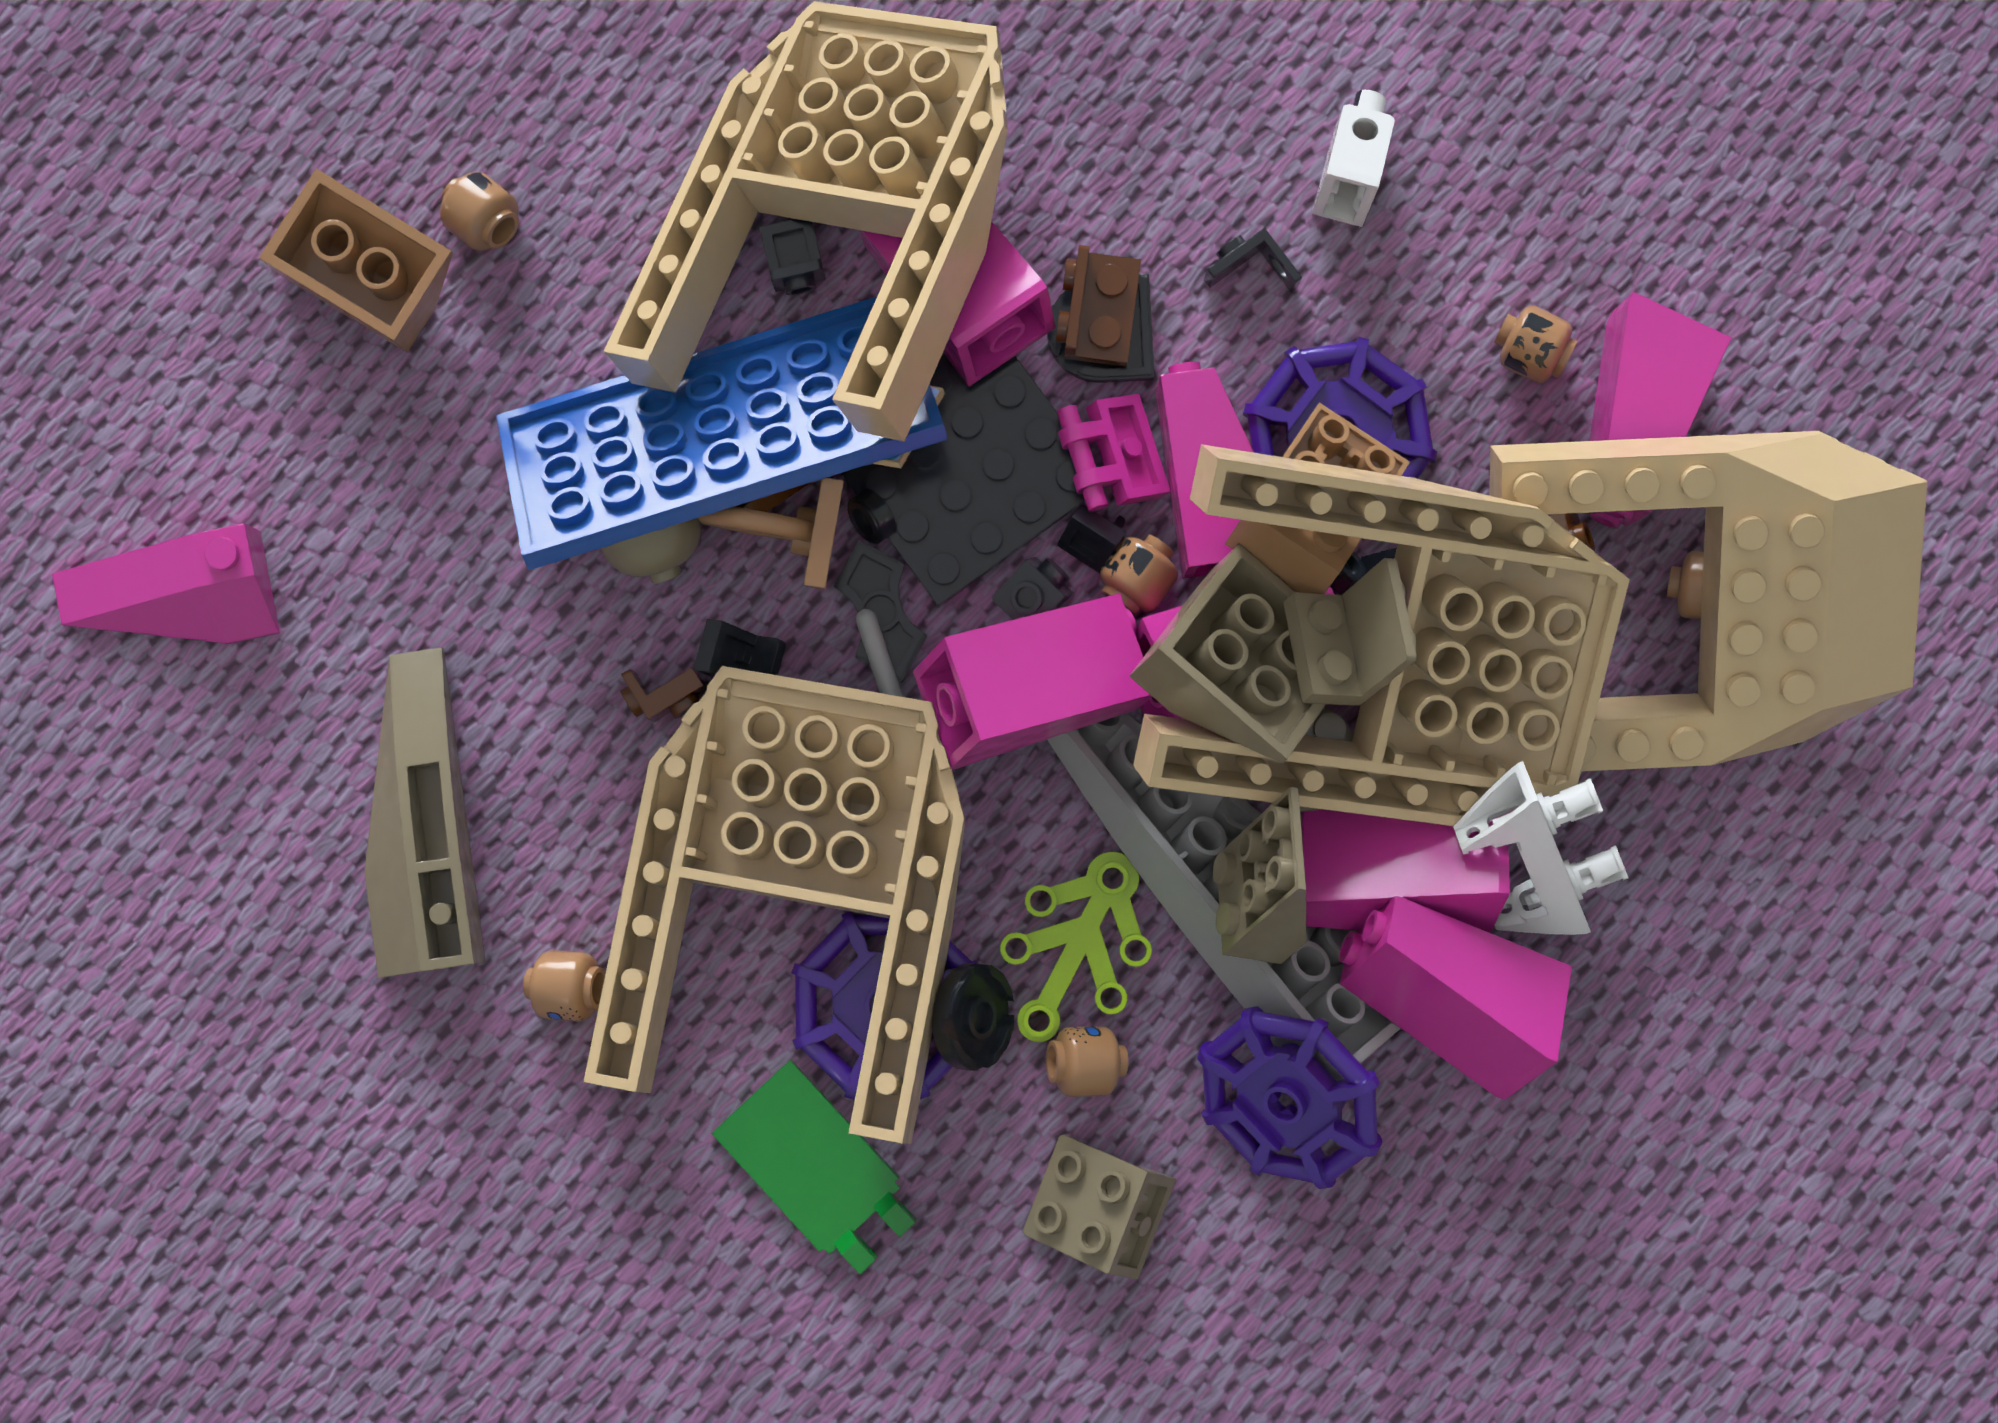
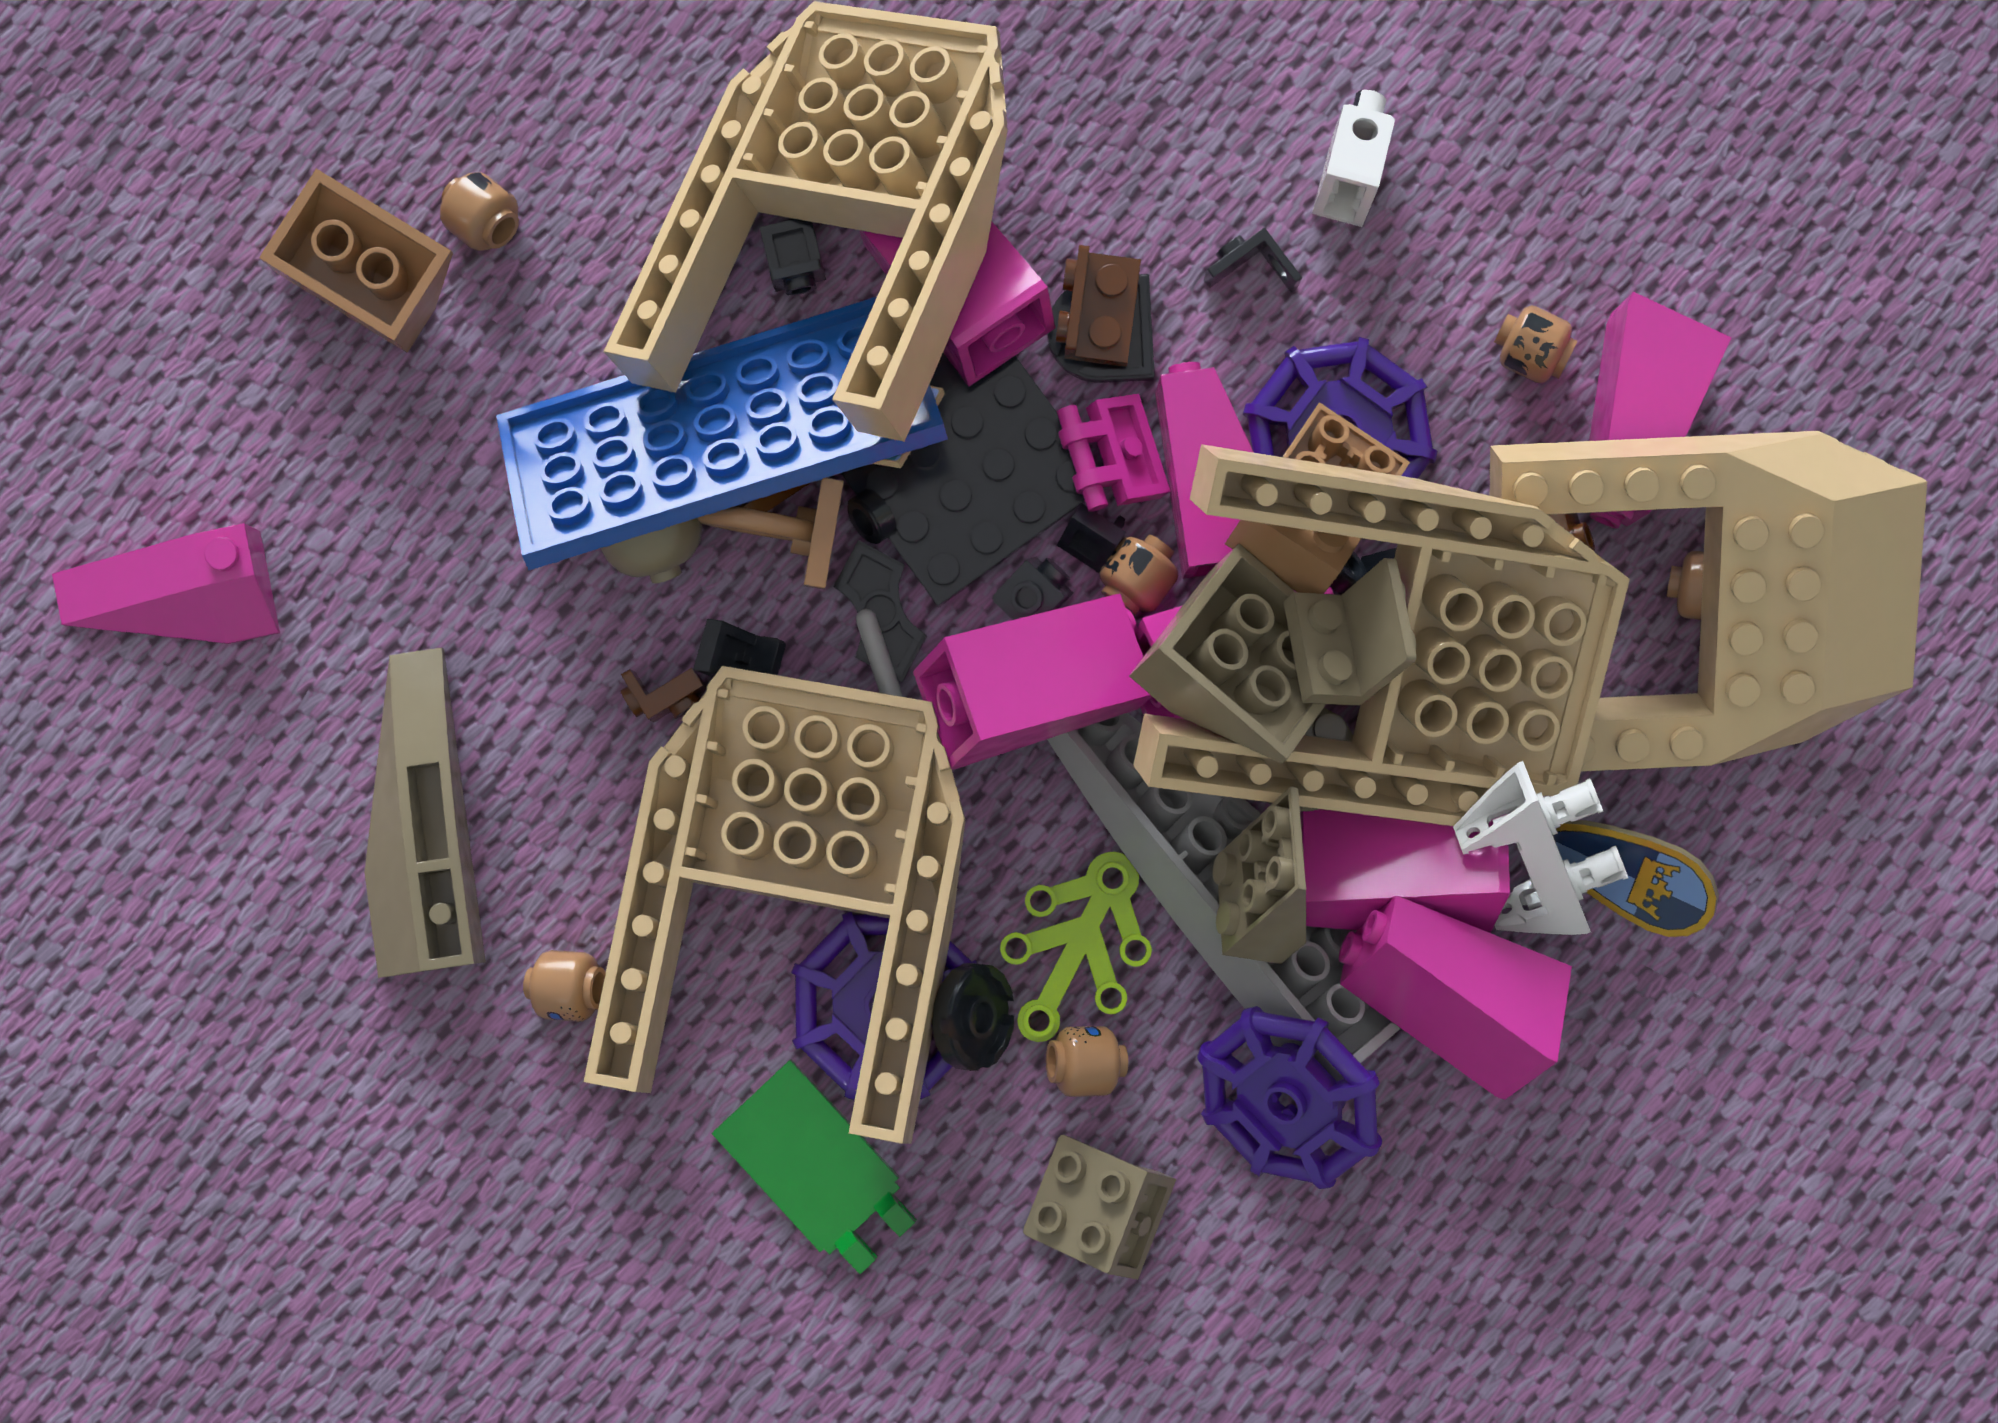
none -> shield [1553,820,1719,937]

